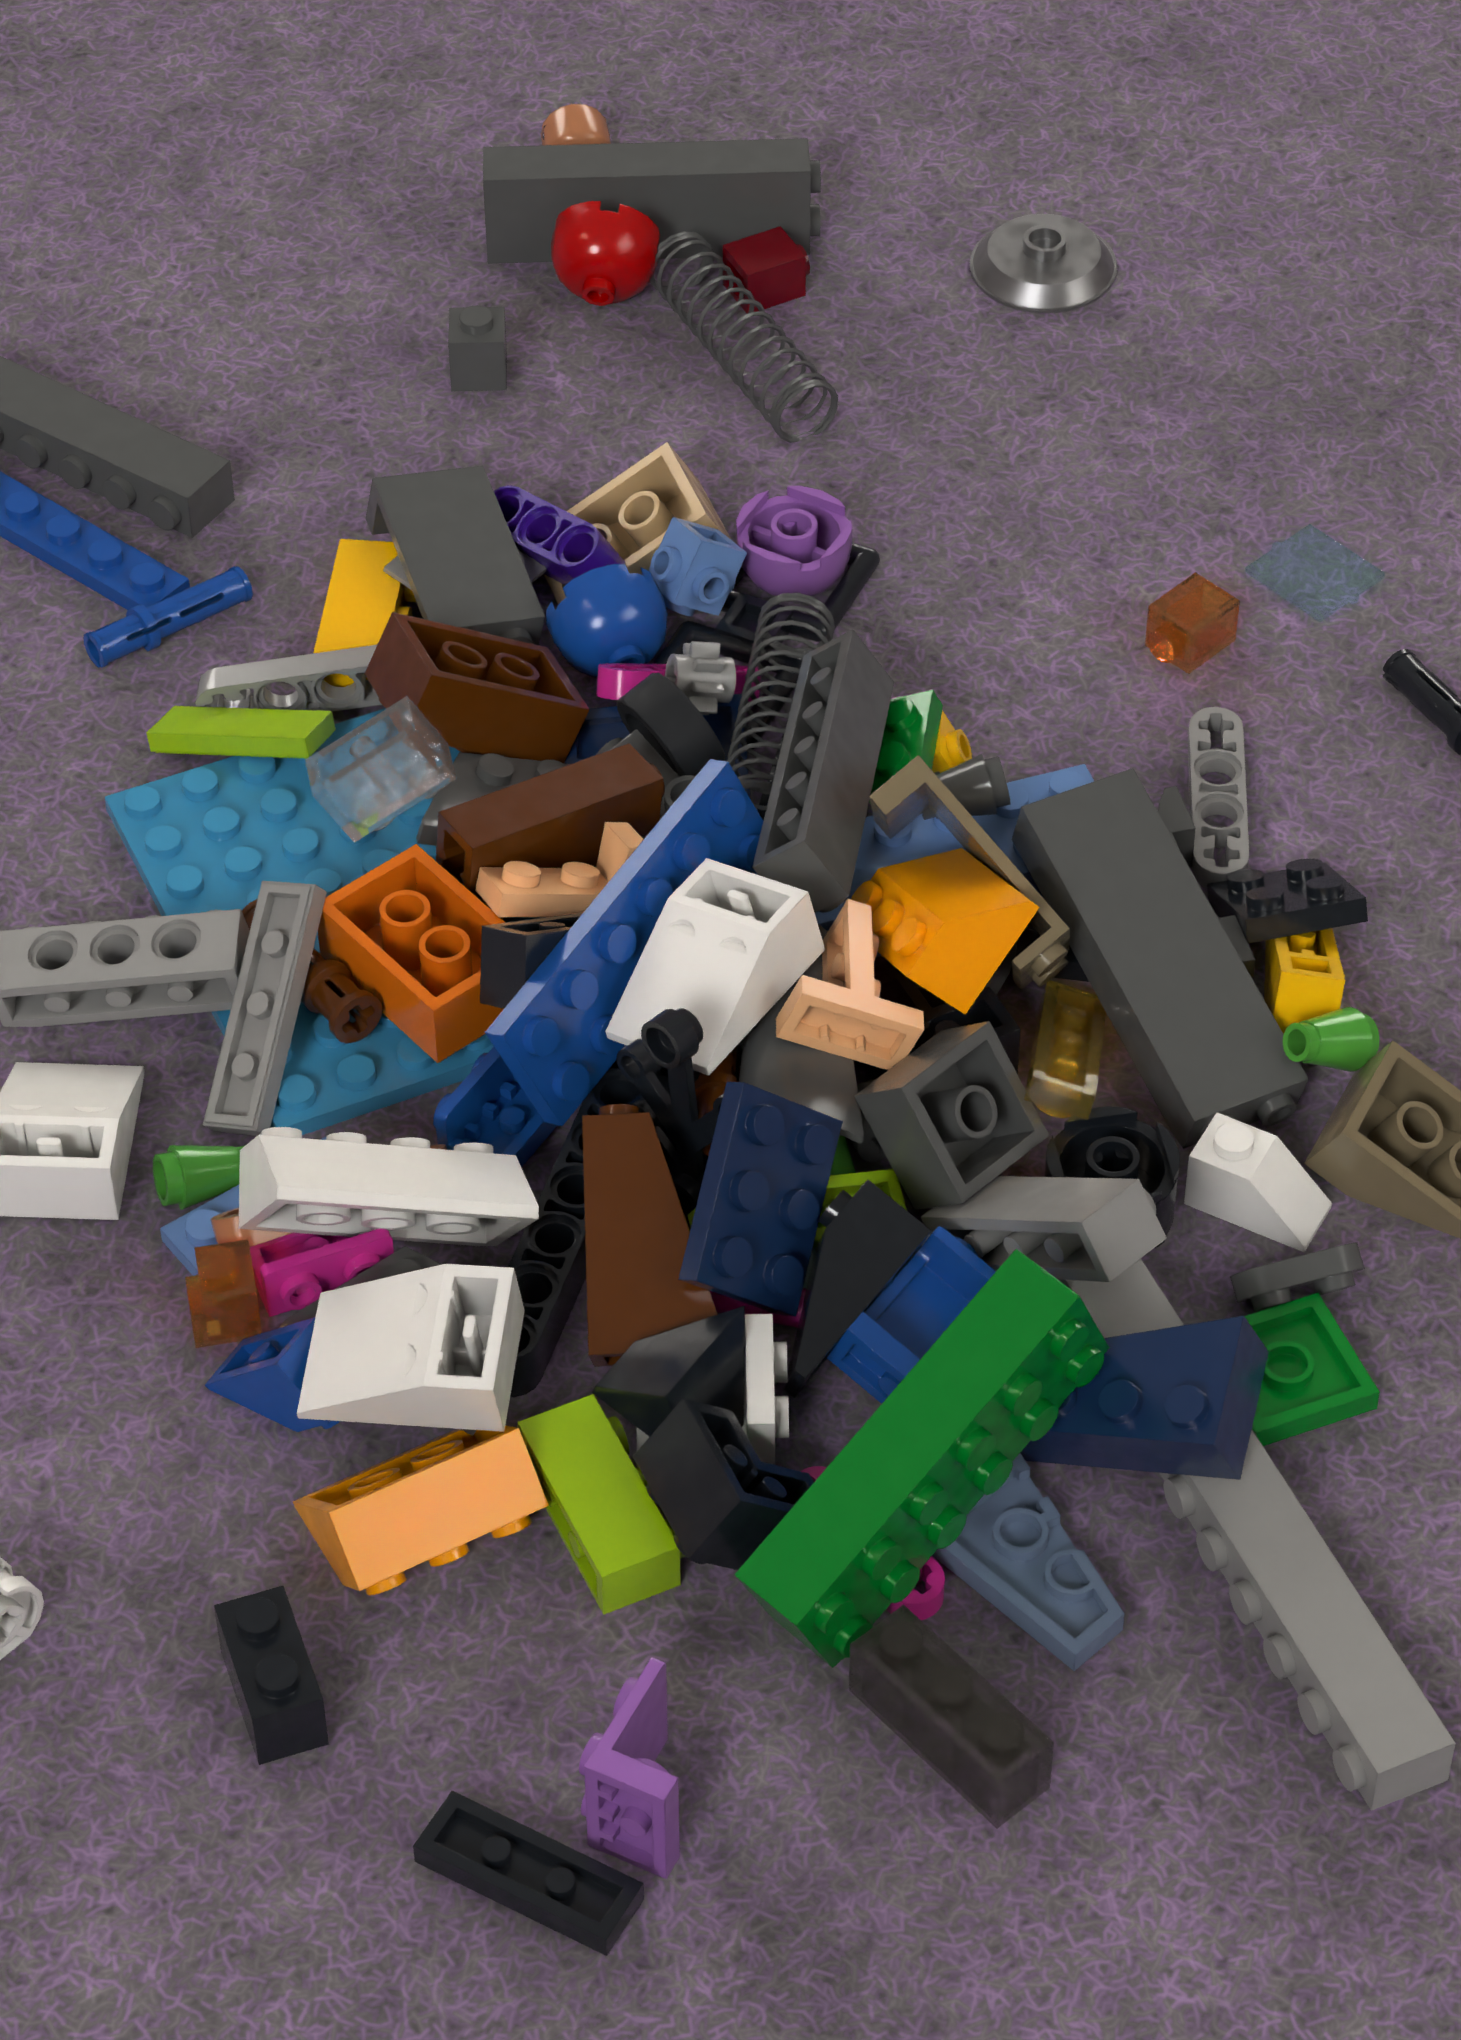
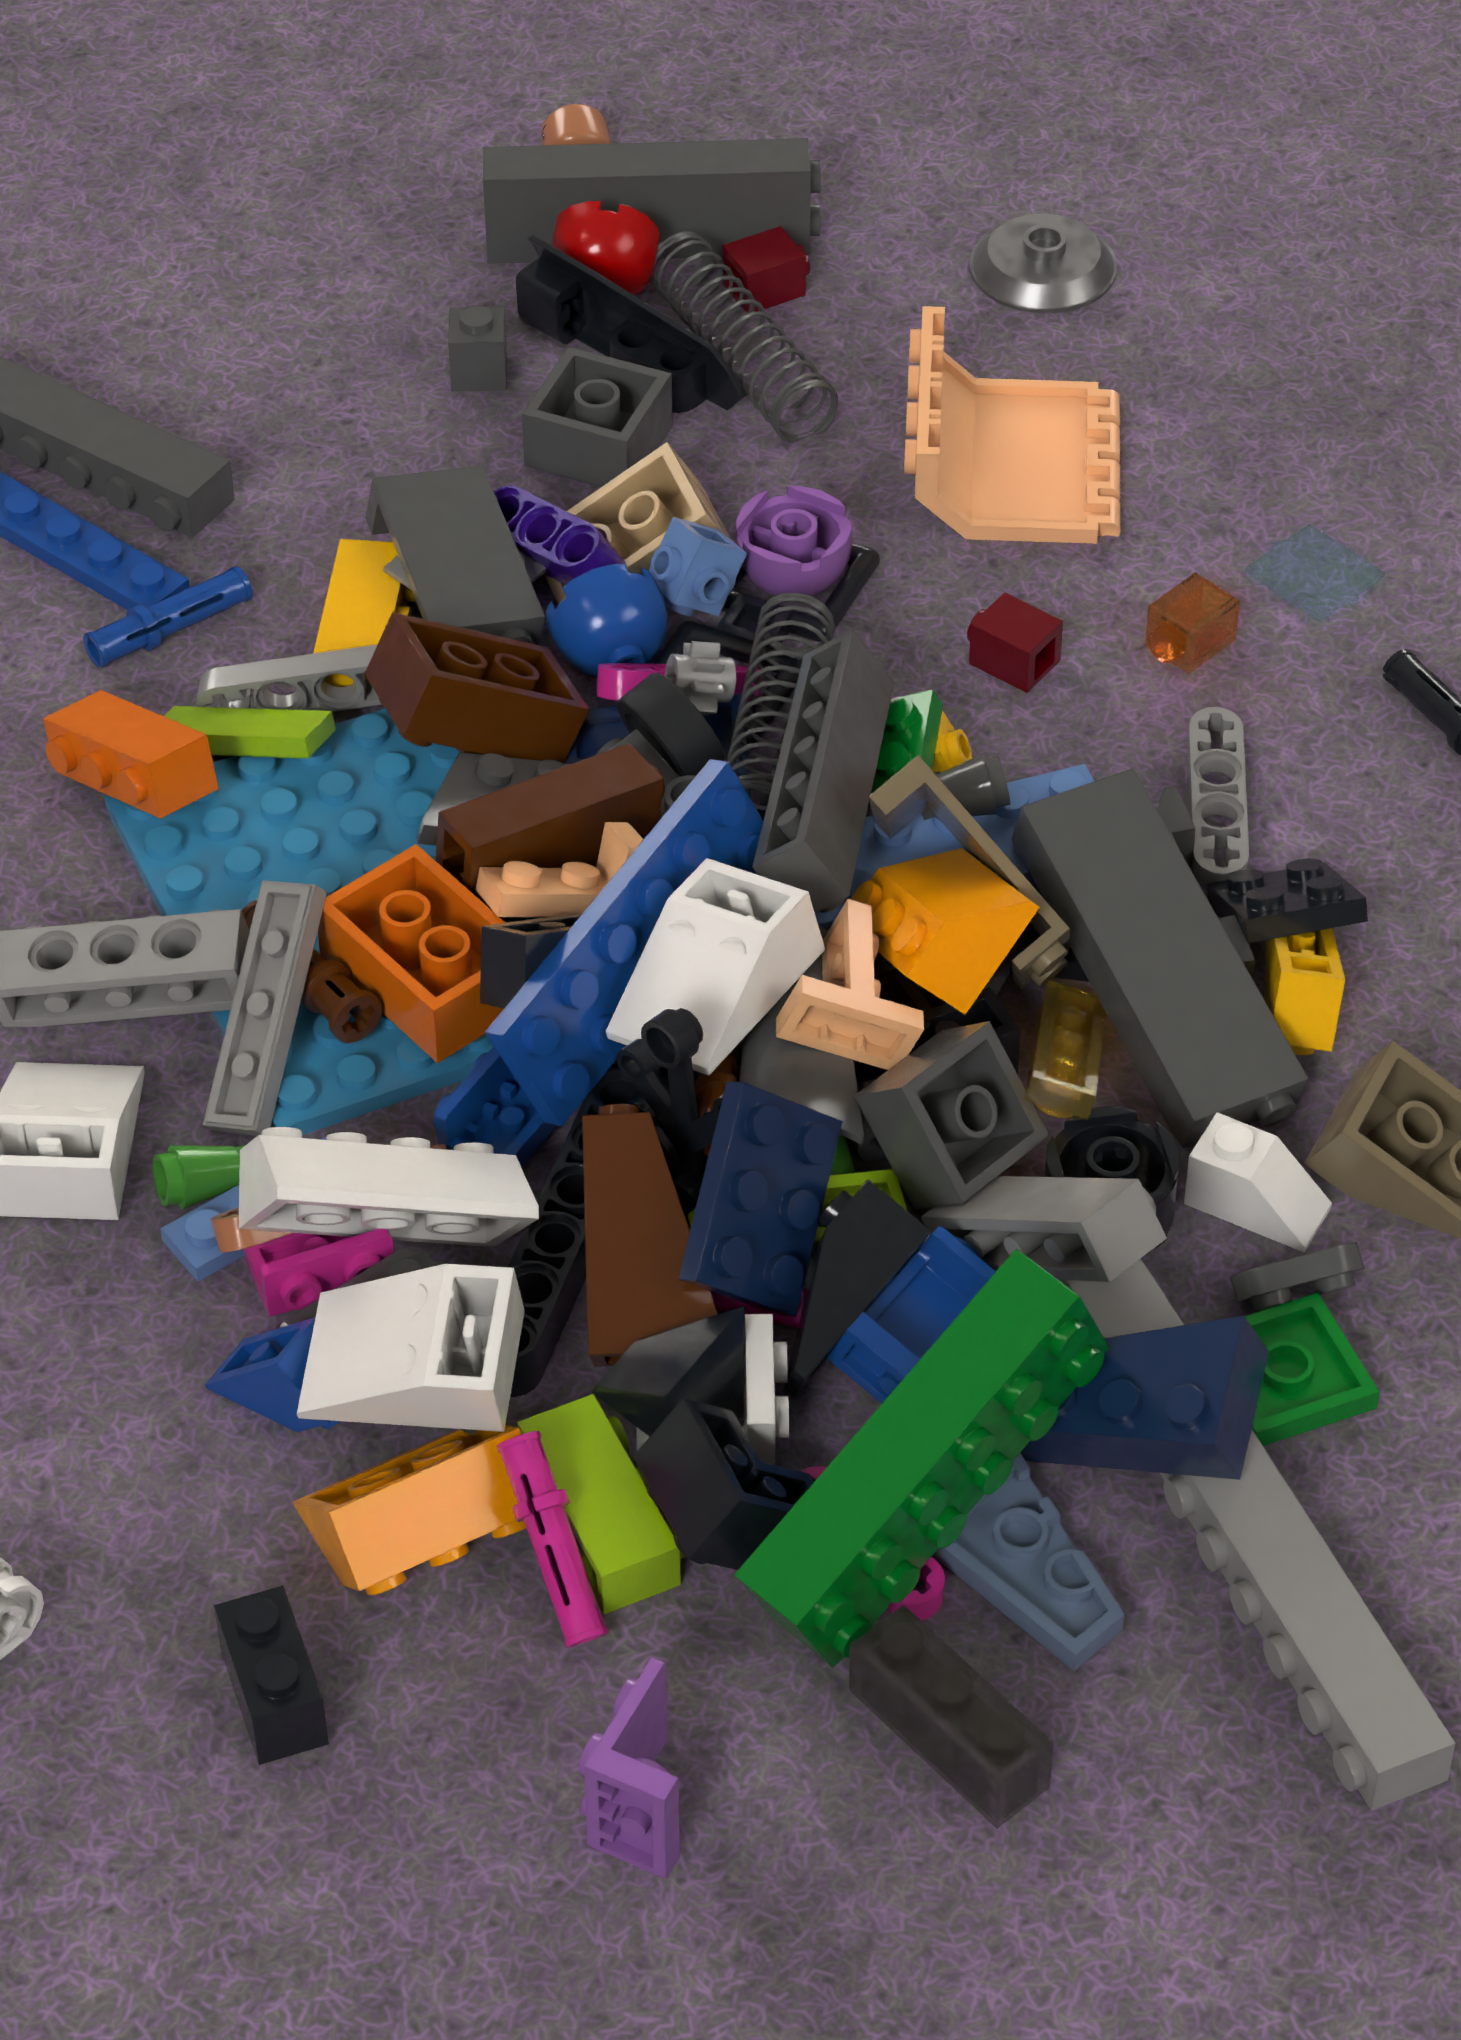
clear orange brick [185,1239,262,1348] -> none
clear brick [305,696,457,843] -> none
black plate [413,1791,644,1956] -> none
bright green cone [1283,1007,1380,1072] -> none
none -> orange brick [43,690,219,819]
none -> dark pink pin [496,1431,610,1648]
none -> black panel [516,235,747,413]
none -> dark grey brick [522,346,673,487]
none -> light nougat hinge [904,306,1121,544]
none -> dark red brick [967,592,1063,693]

